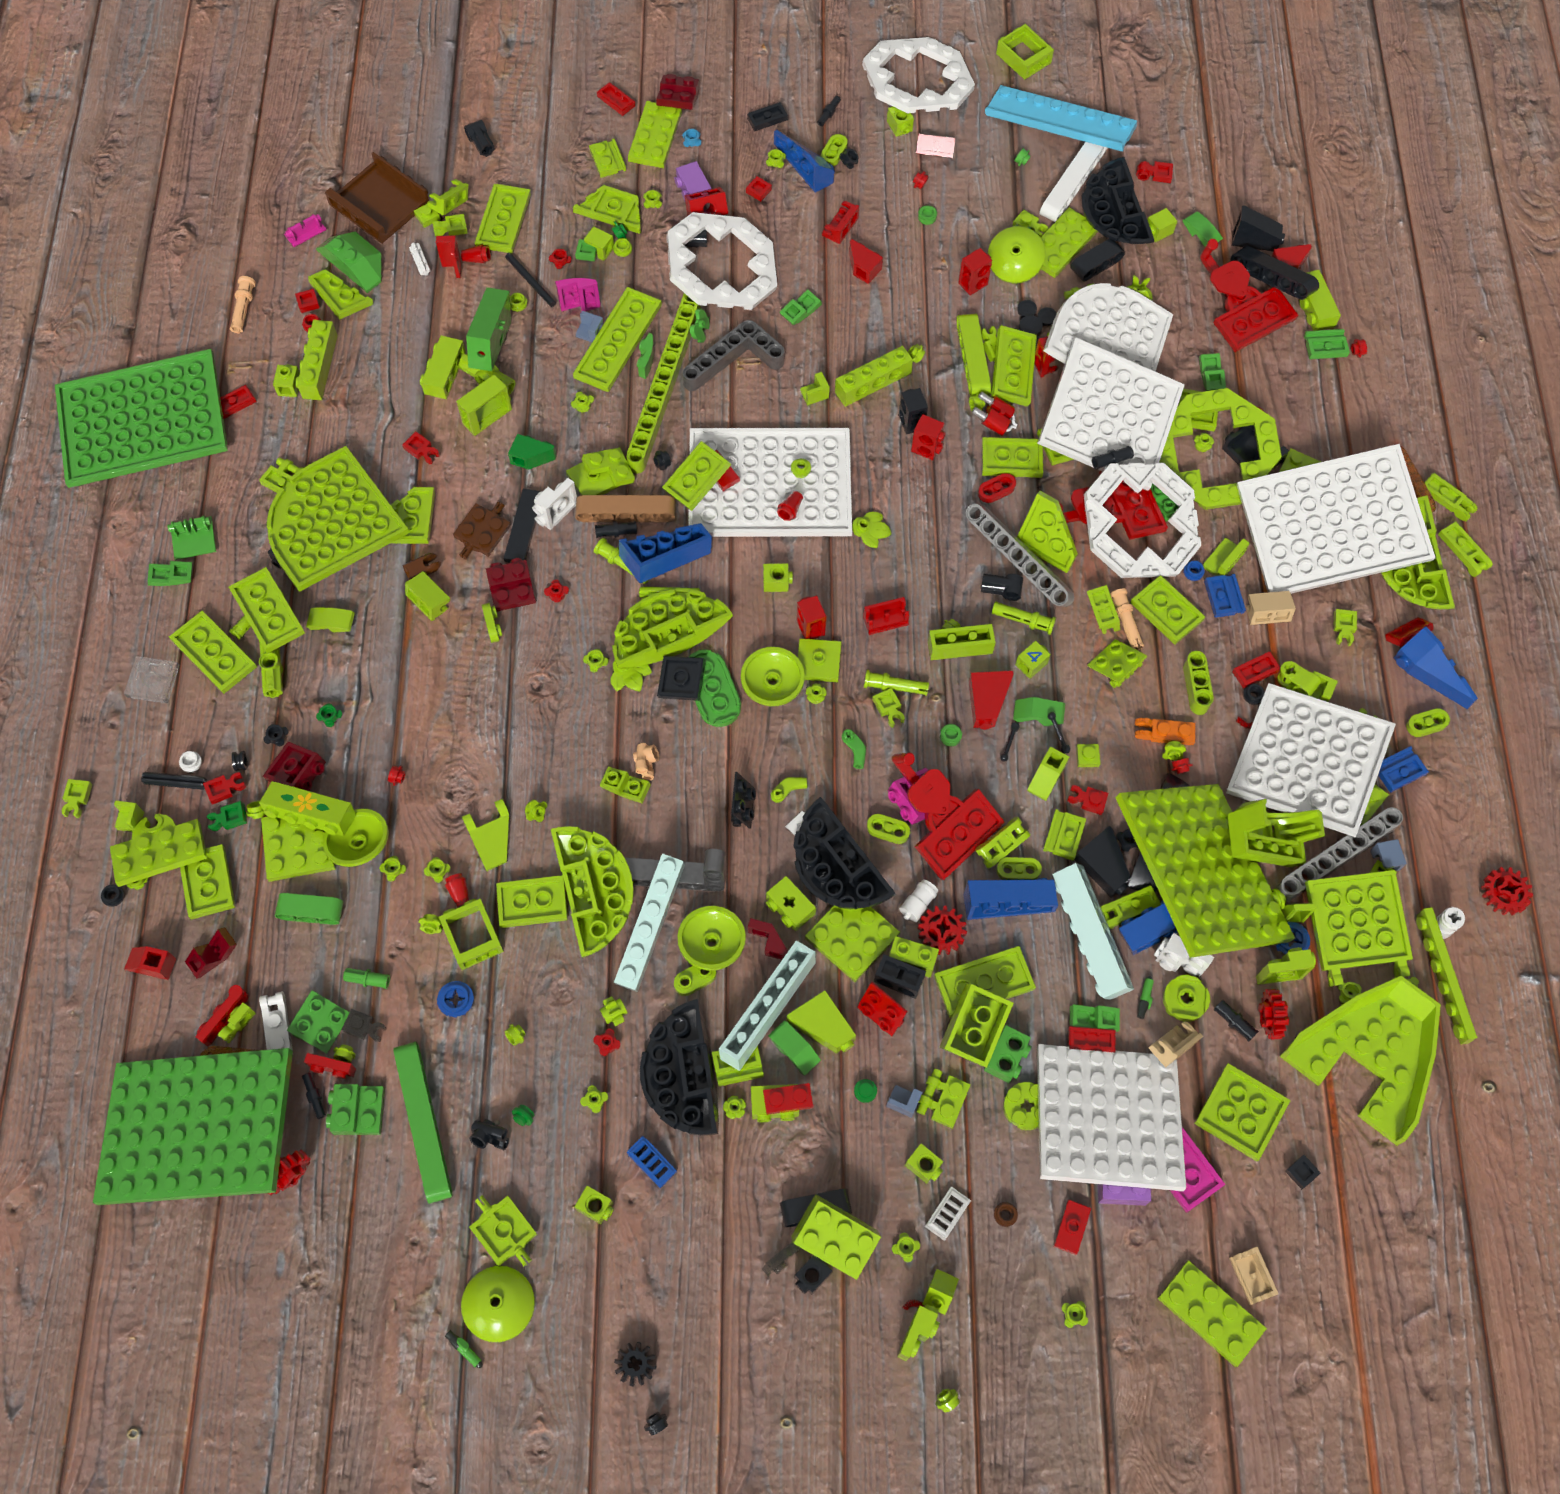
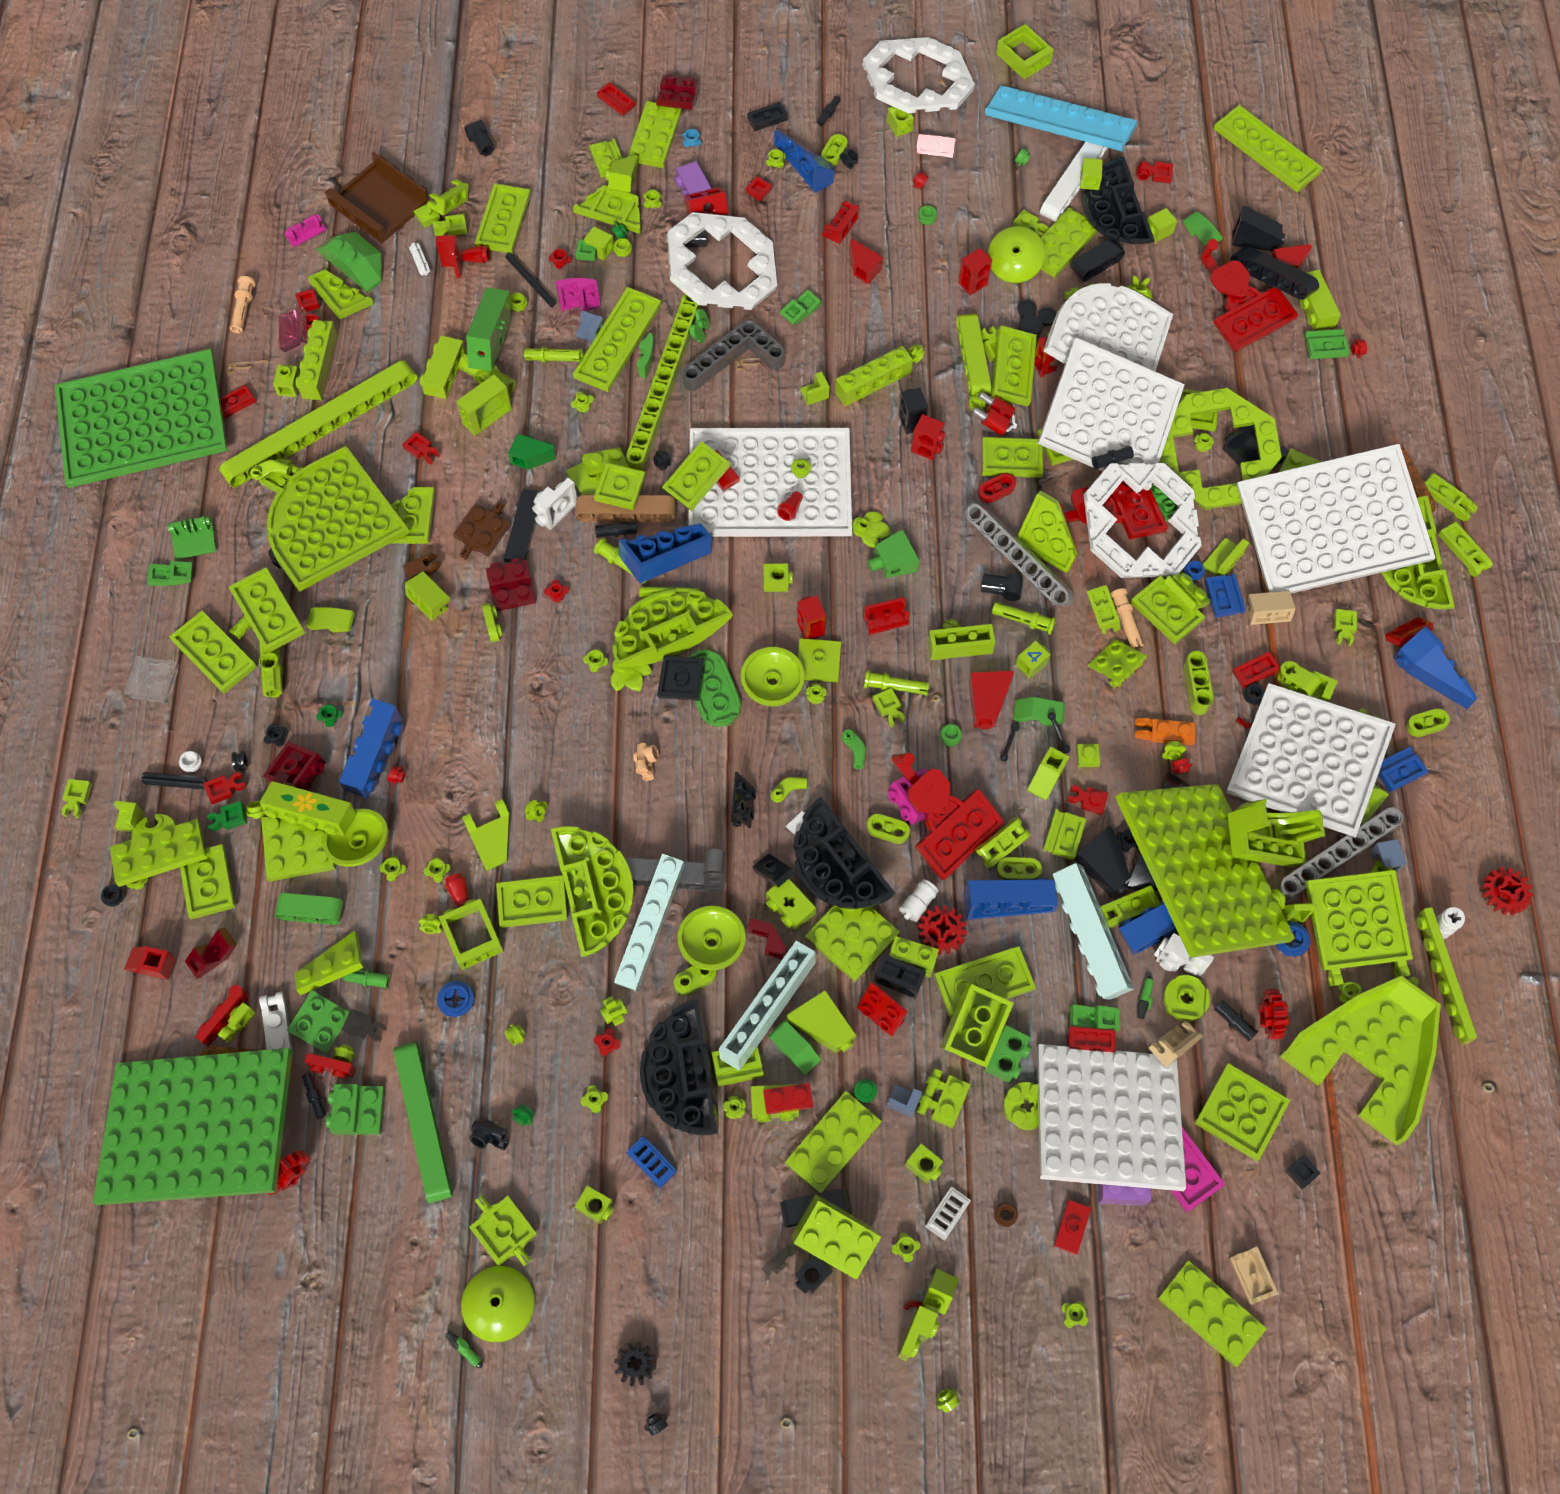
lime slope [600,767,651,804] -> none
bright green slope [1199,353,1226,391] -> none
lime plate [1256,947,1316,985] -> none
none -> lime beam [219,360,418,487]
none -> lime arm [250,460,291,480]
none -> clear pink plate [279,306,307,352]
none -> lime wing [294,930,364,995]
none -> blue wedge [339,698,404,798]
none -> lime pin [524,347,583,363]
none -> lime plate [594,463,645,510]
none -> lime slope [606,155,638,192]
none -> black plate [752,853,795,887]
none -> lime plate [785,1091,882,1193]
none -> bright green torso [867,530,920,578]
none -> lime brick [1080,158,1102,190]
none -> lime plate [1164,572,1211,611]
none -> lime plate [1214,105,1323,193]

